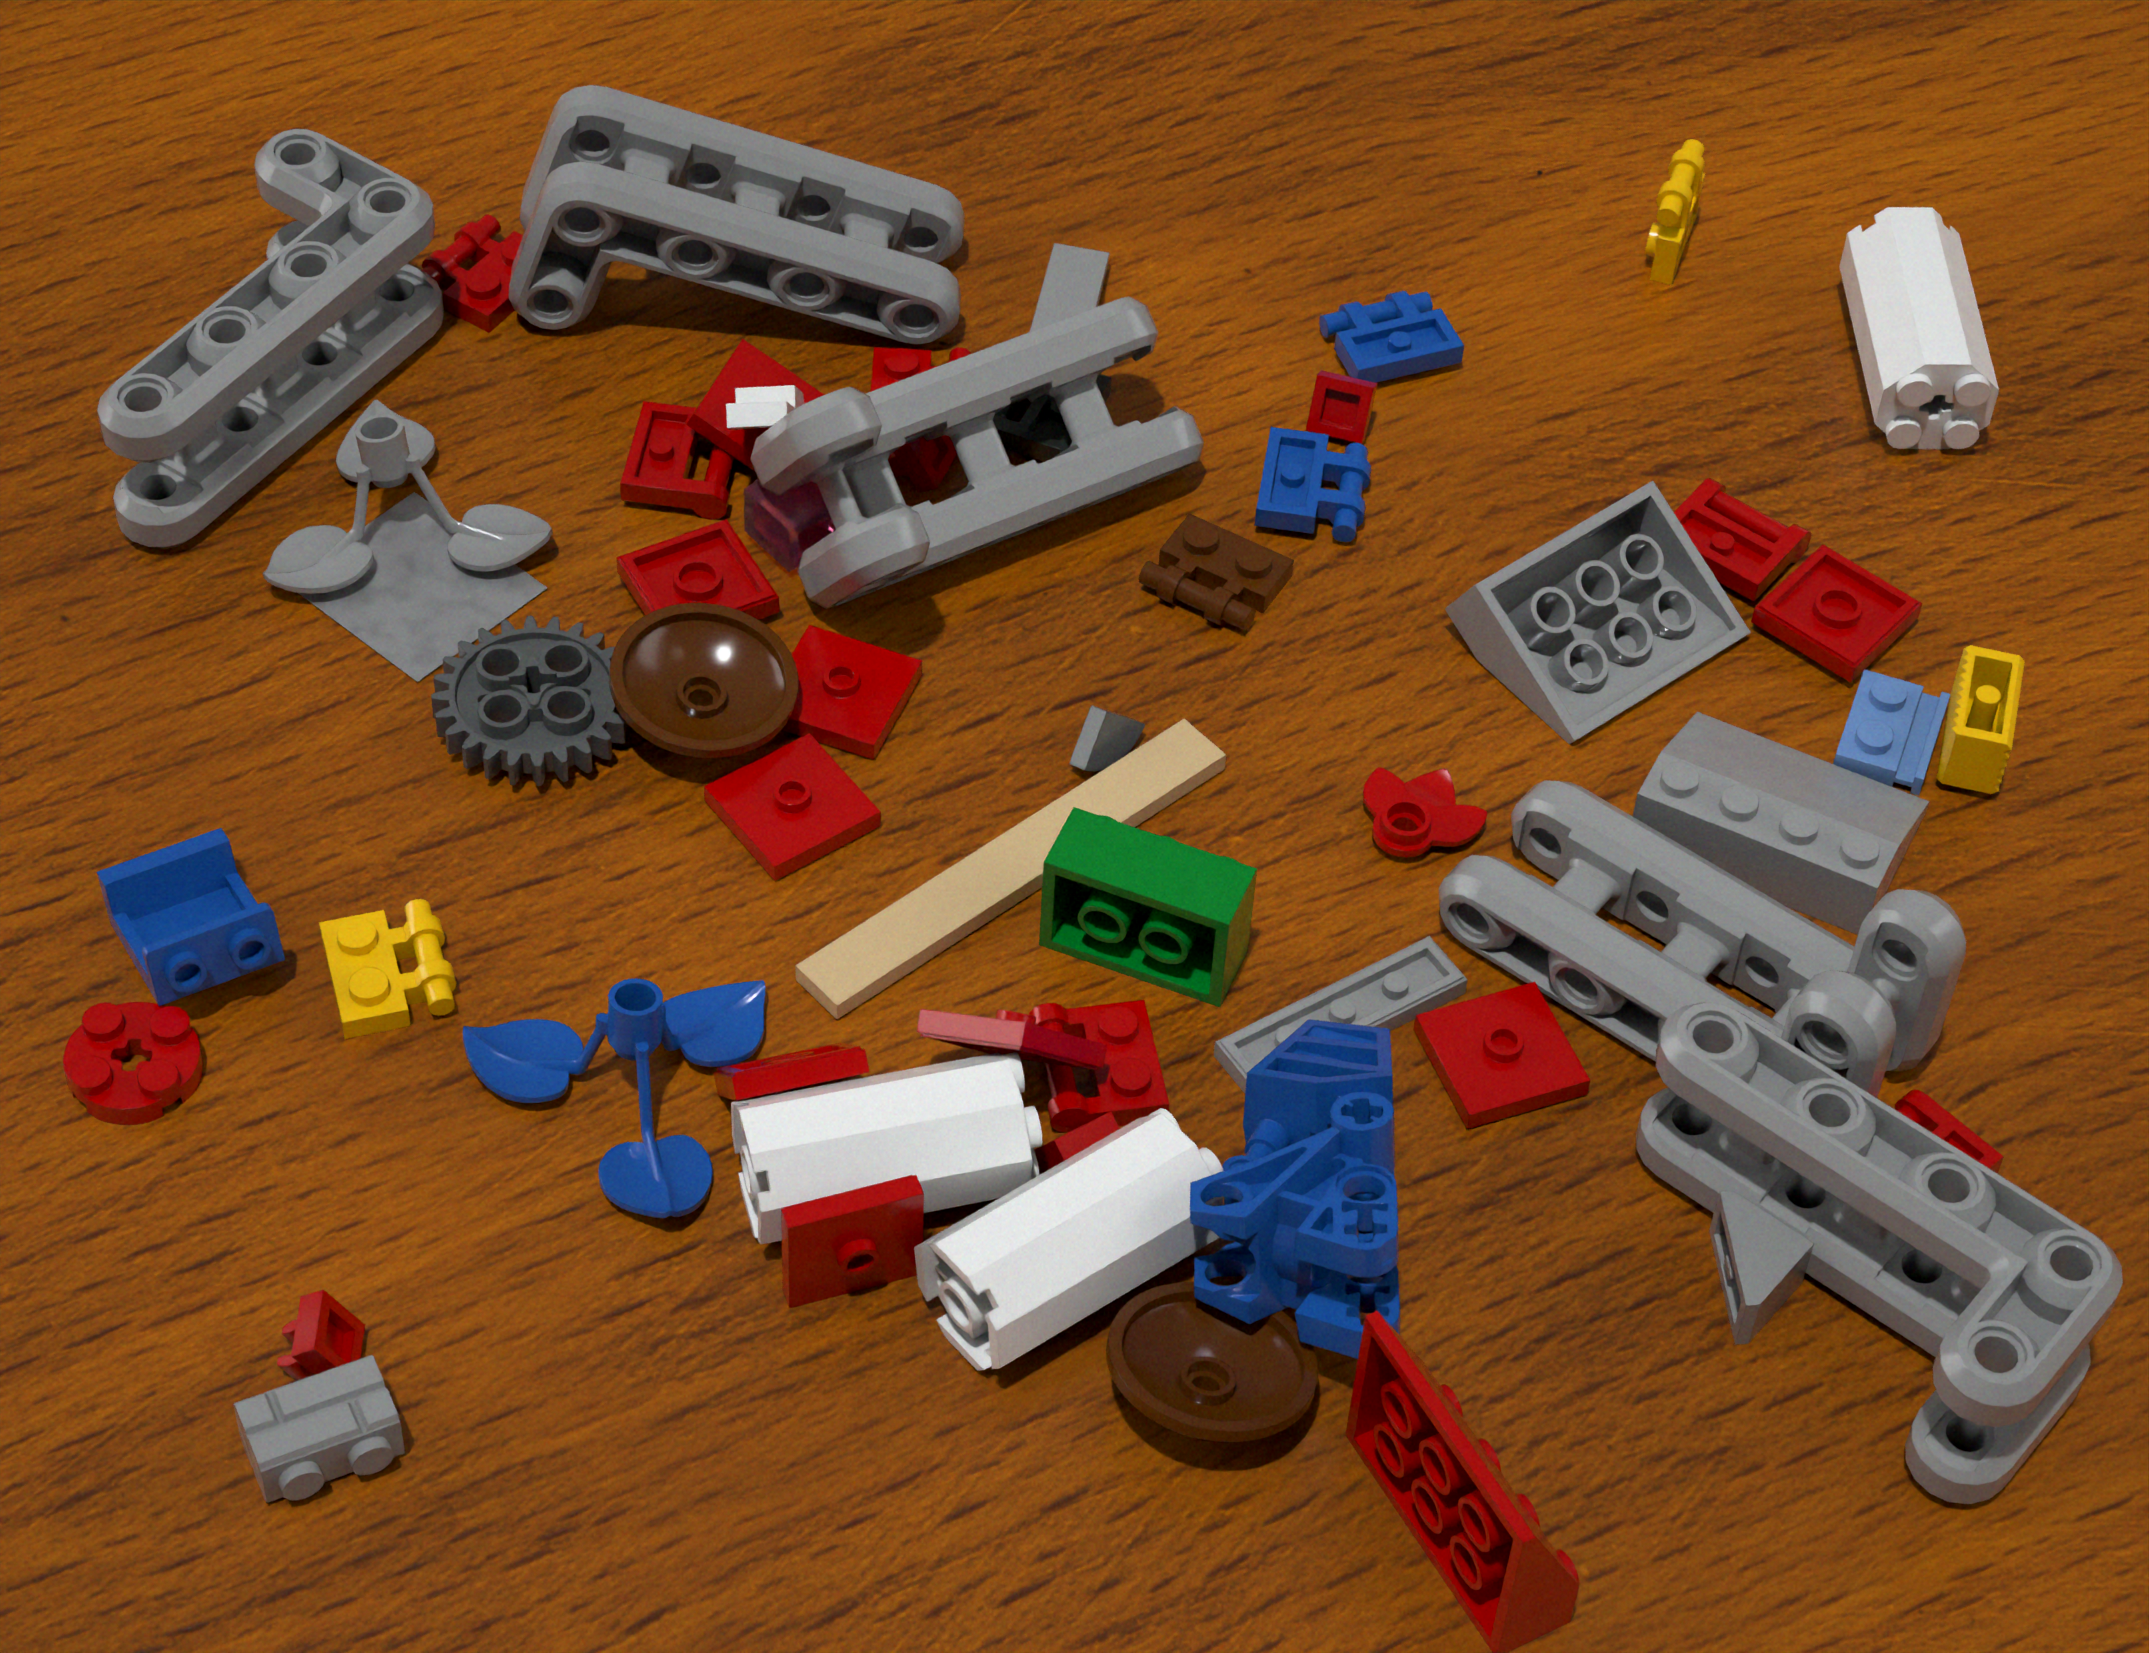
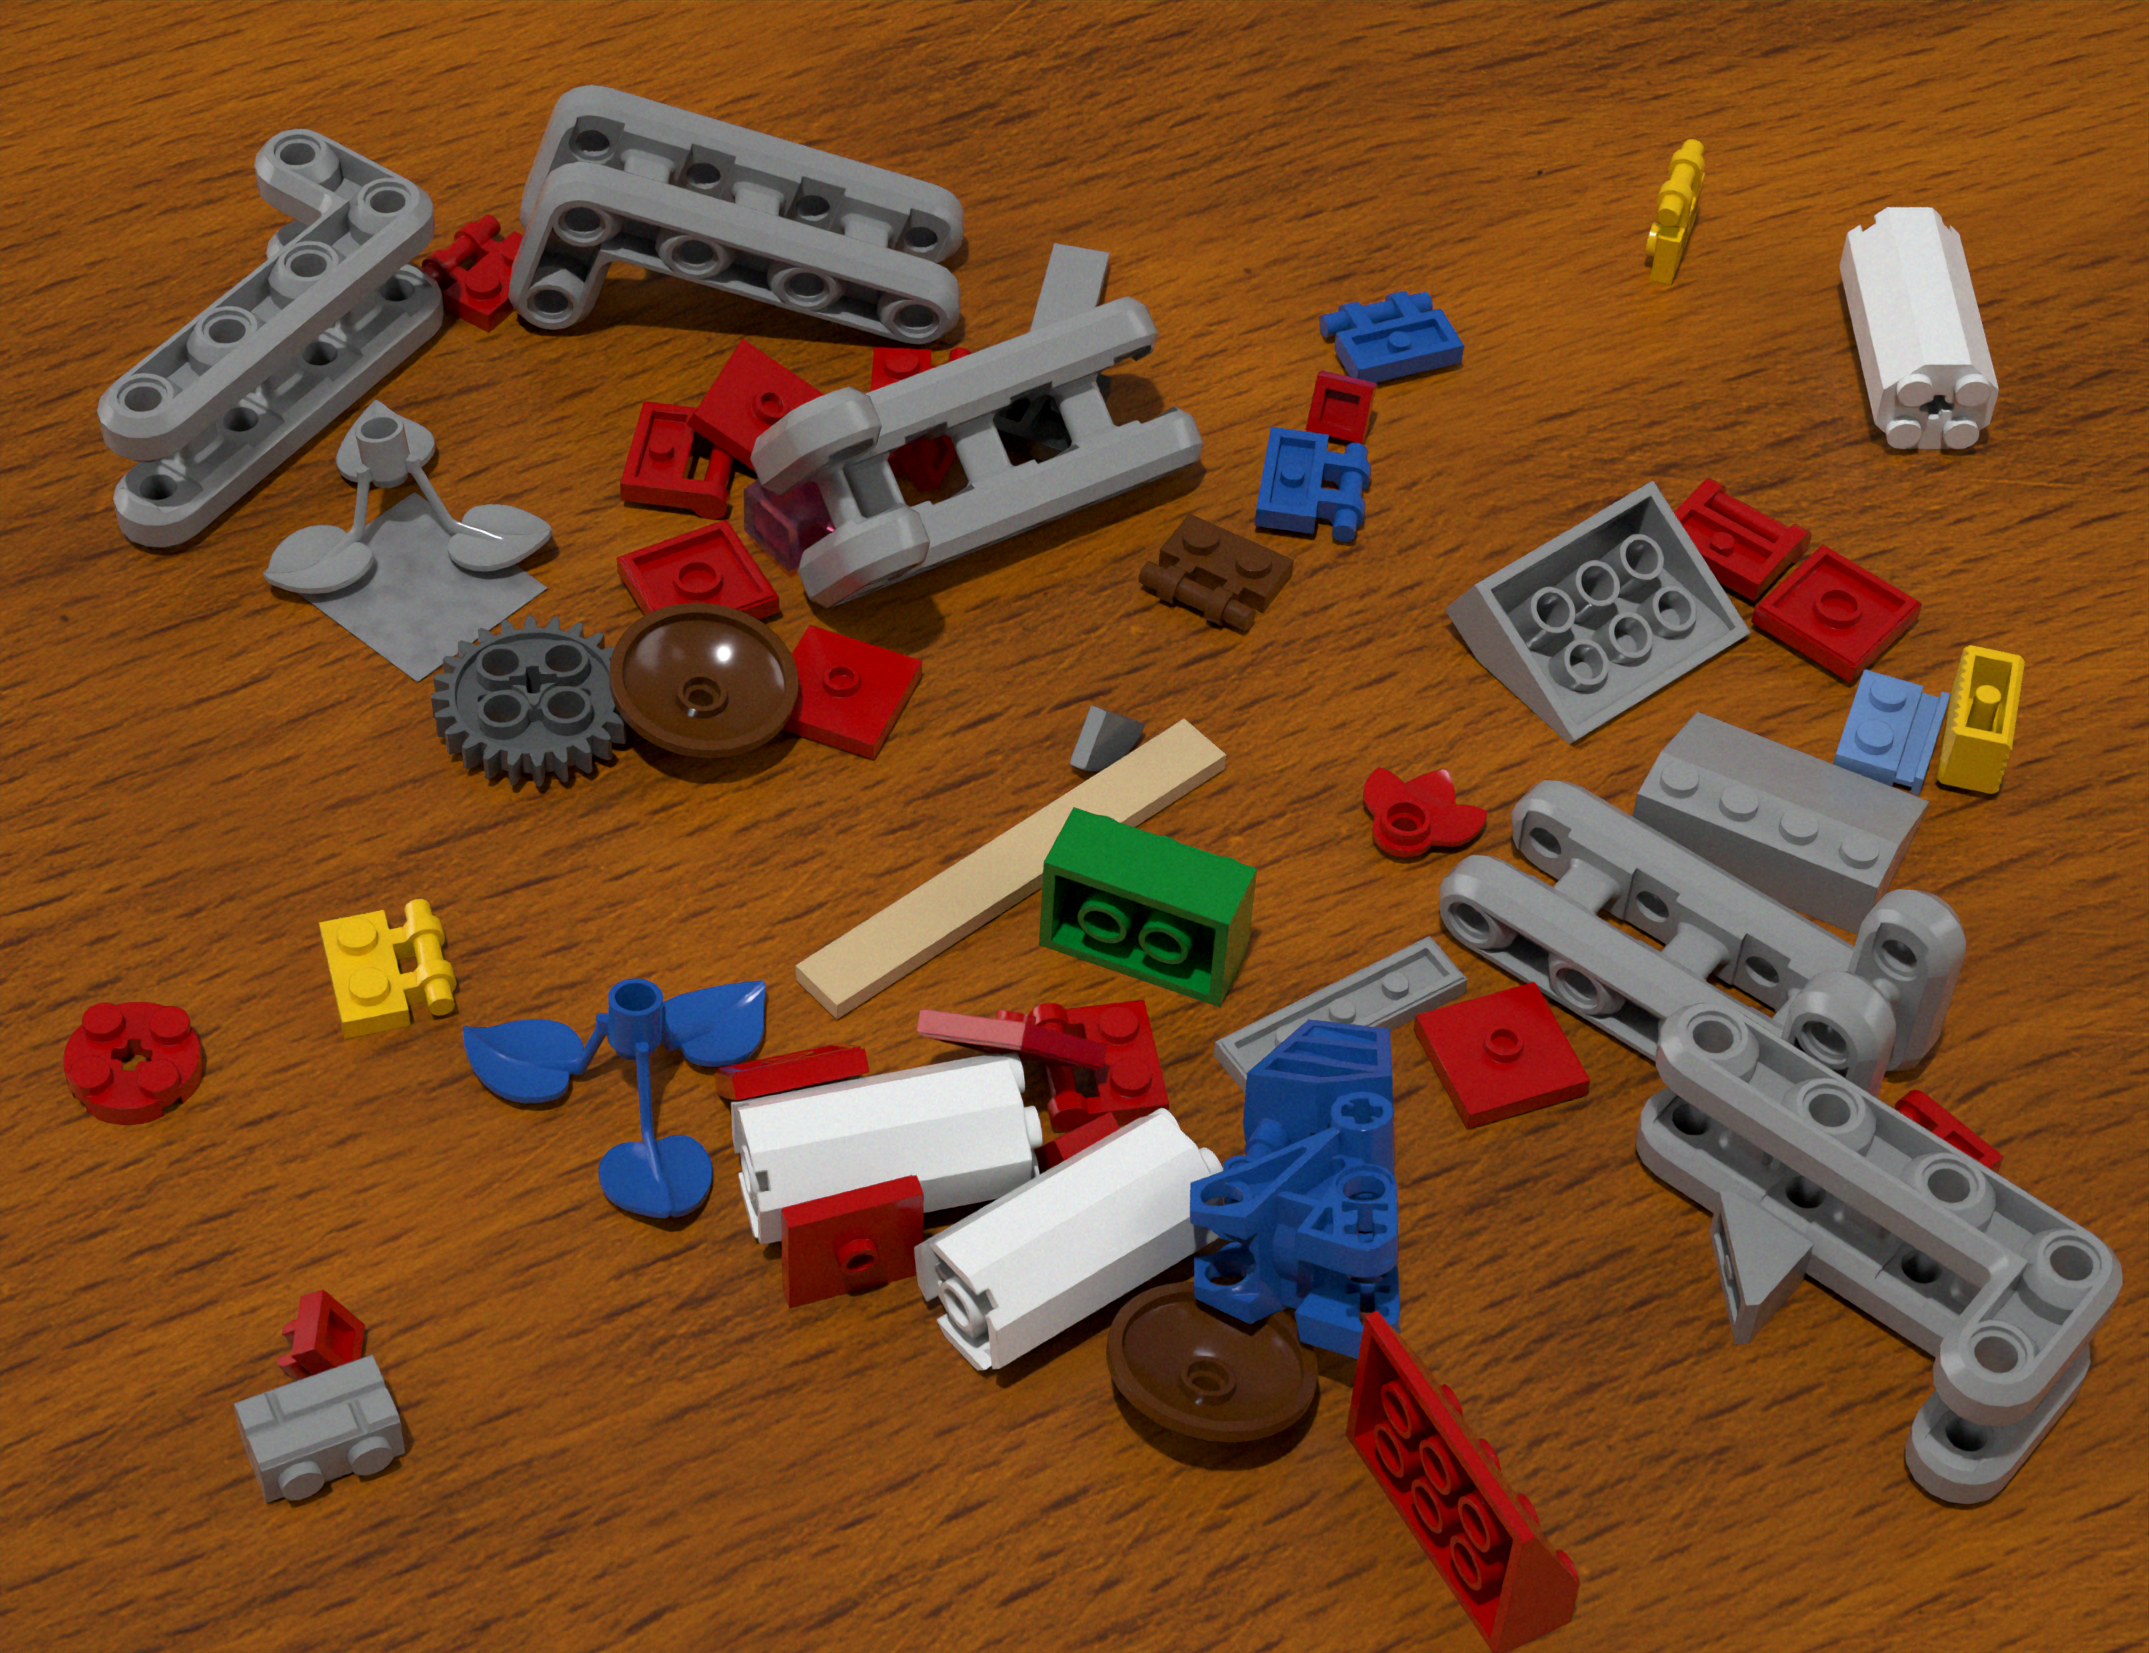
blue panel [97,828,285,1006] -> none
red plate [704,733,881,881] -> none
white slope [726,385,804,430] -> none

